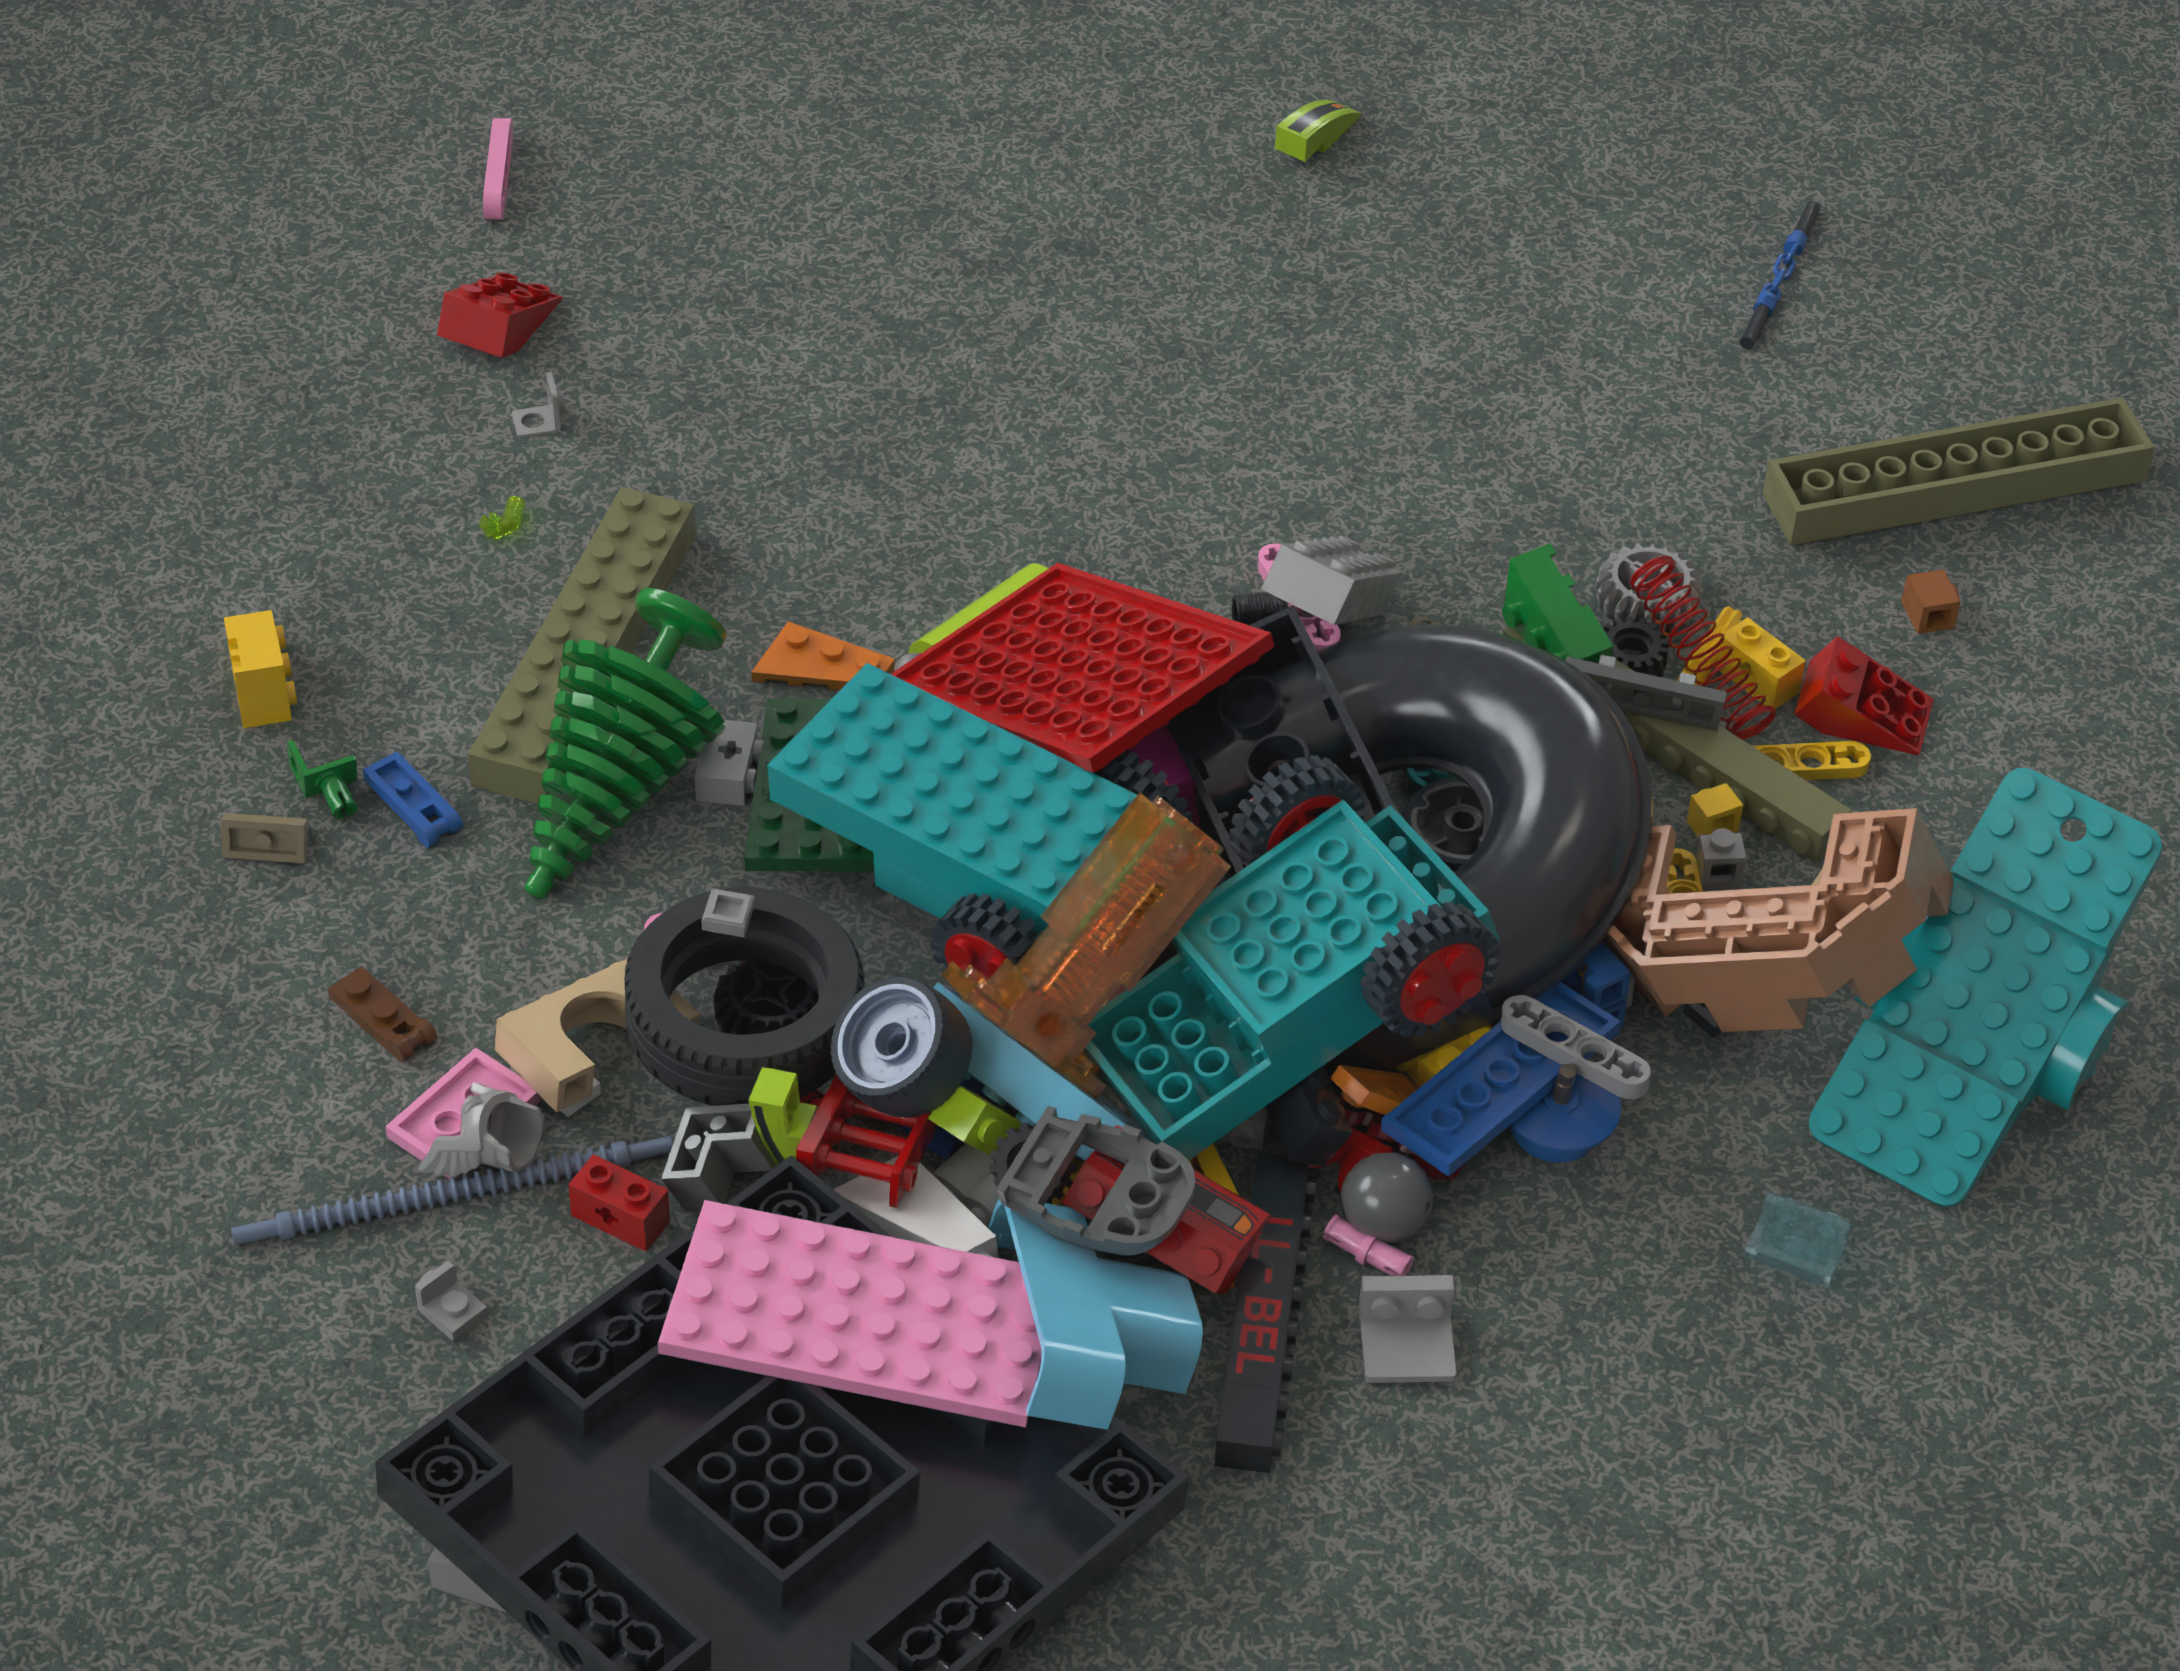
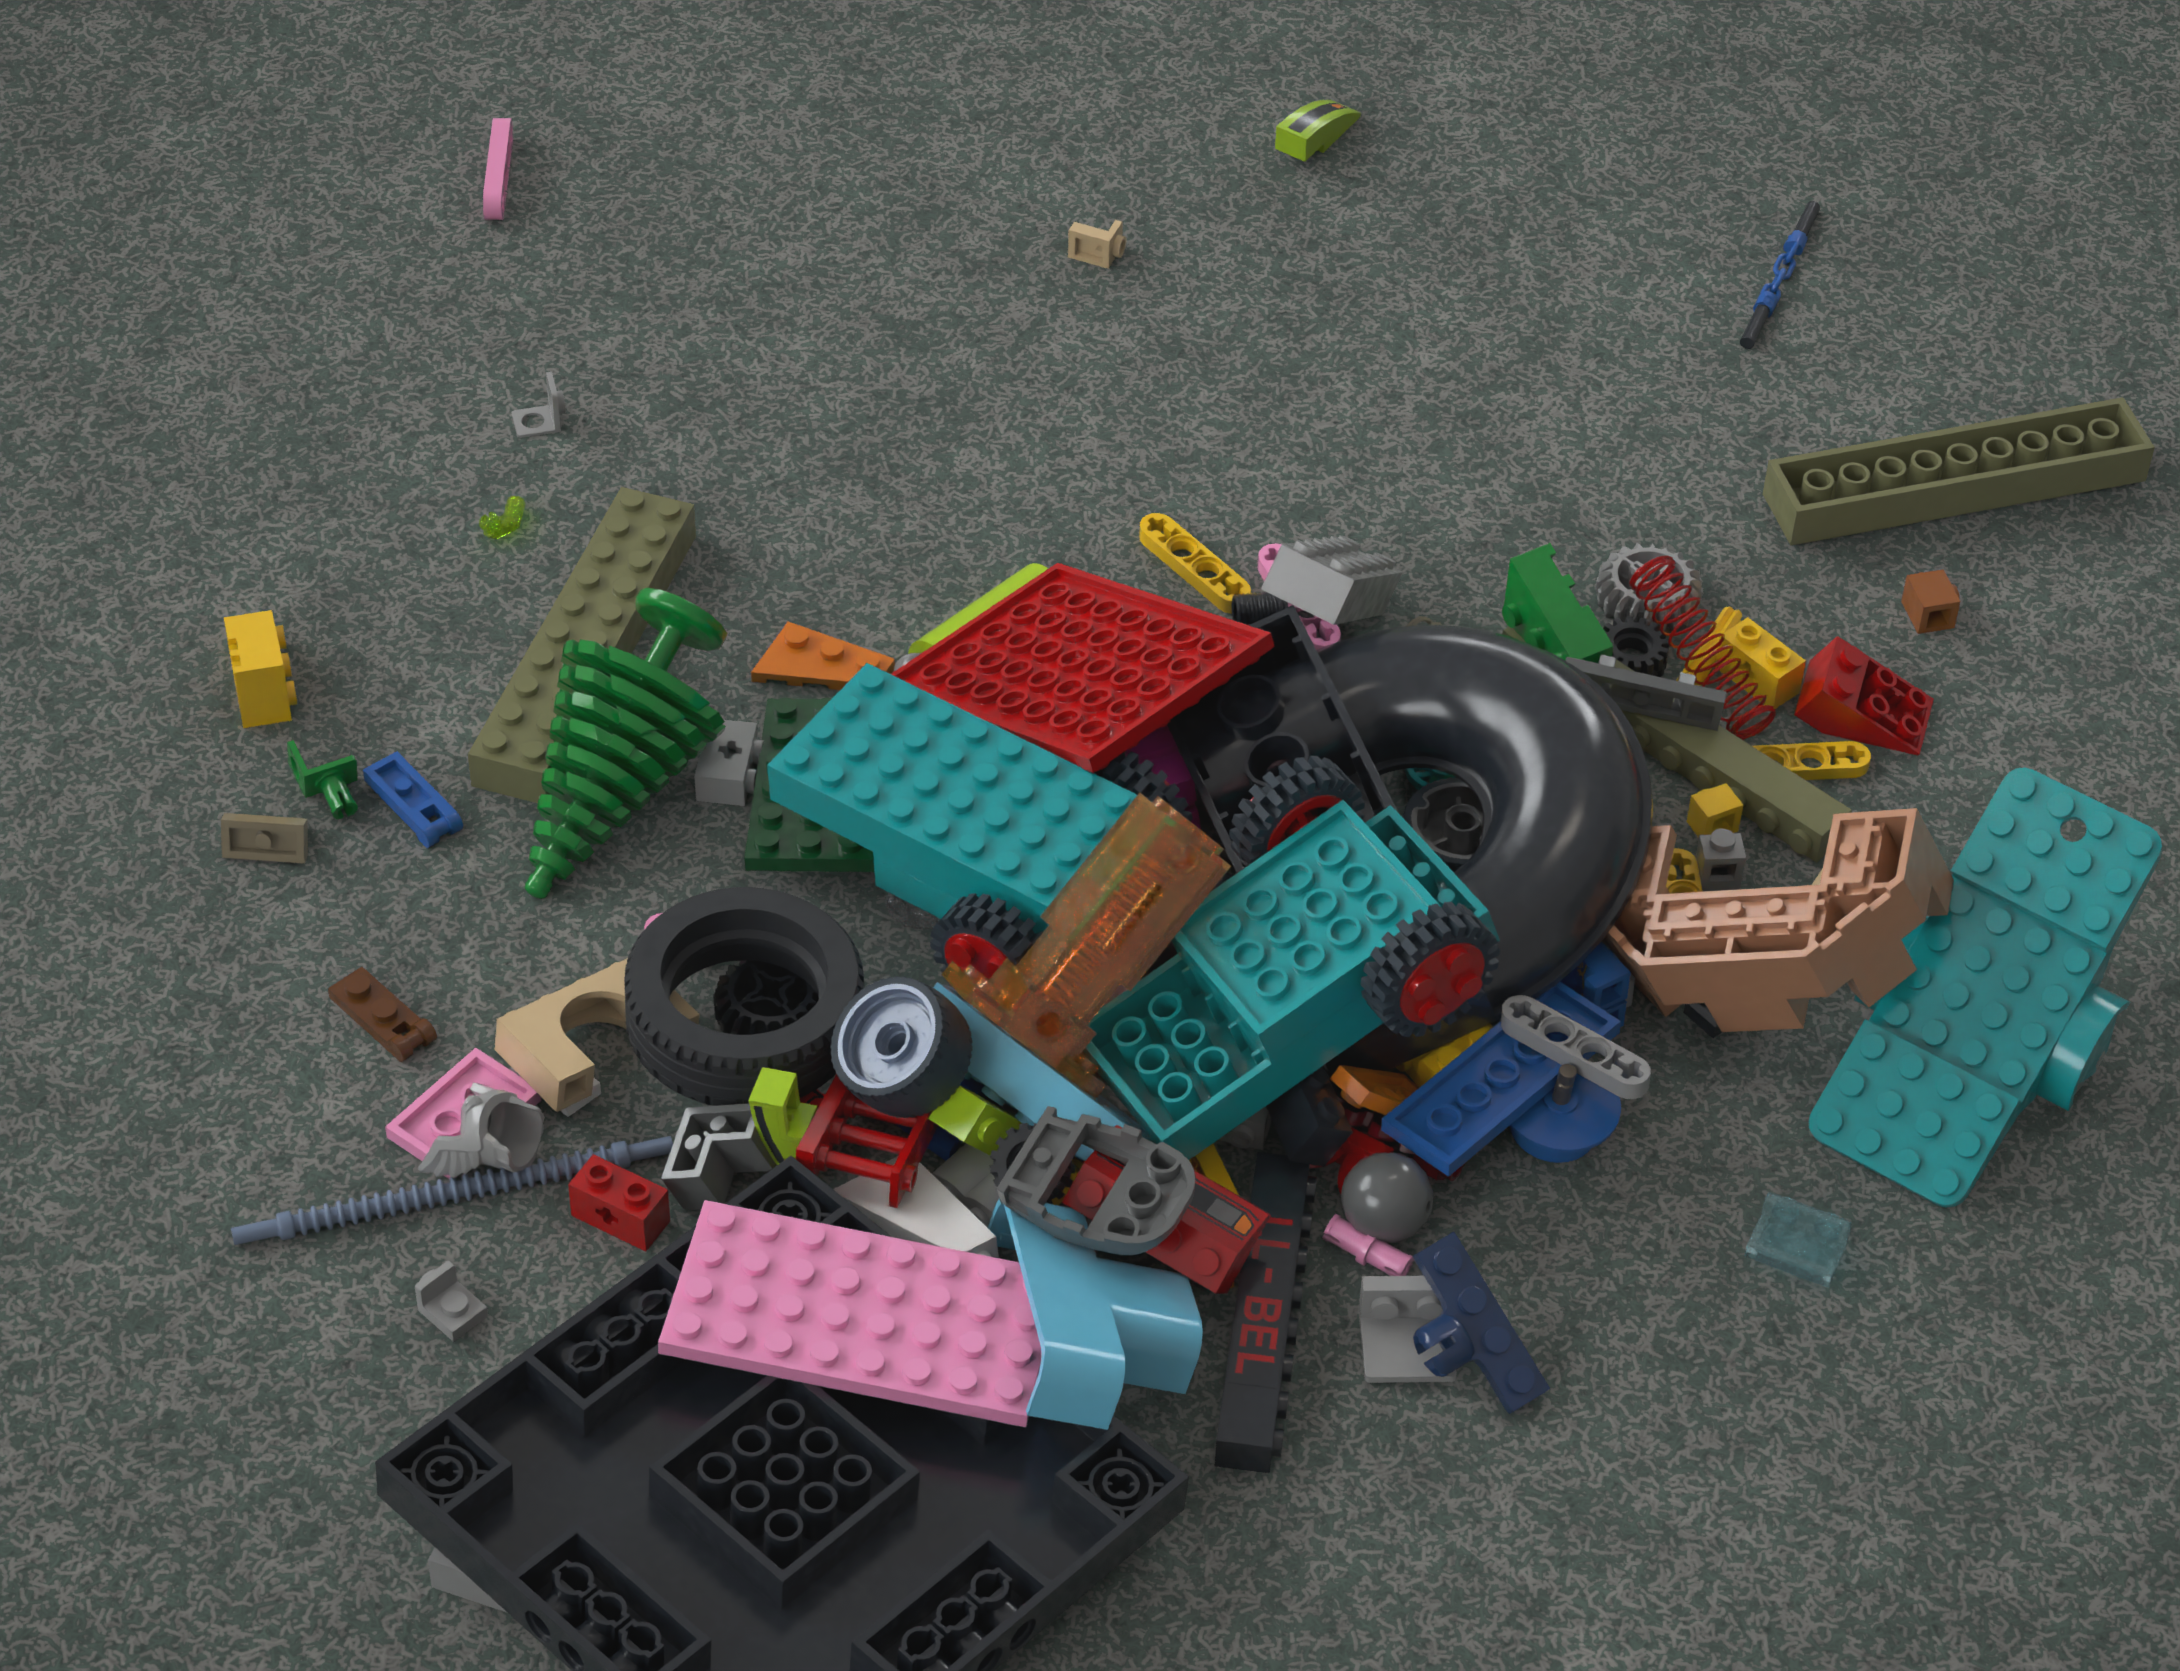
red slope [437,272,563,358] -> none
light grey tile [702,888,754,937] -> none
none -> tan bracket [1068,220,1127,269]
none -> yellow beam [1139,513,1251,614]
none -> dark blue plate [1413,1232,1550,1414]

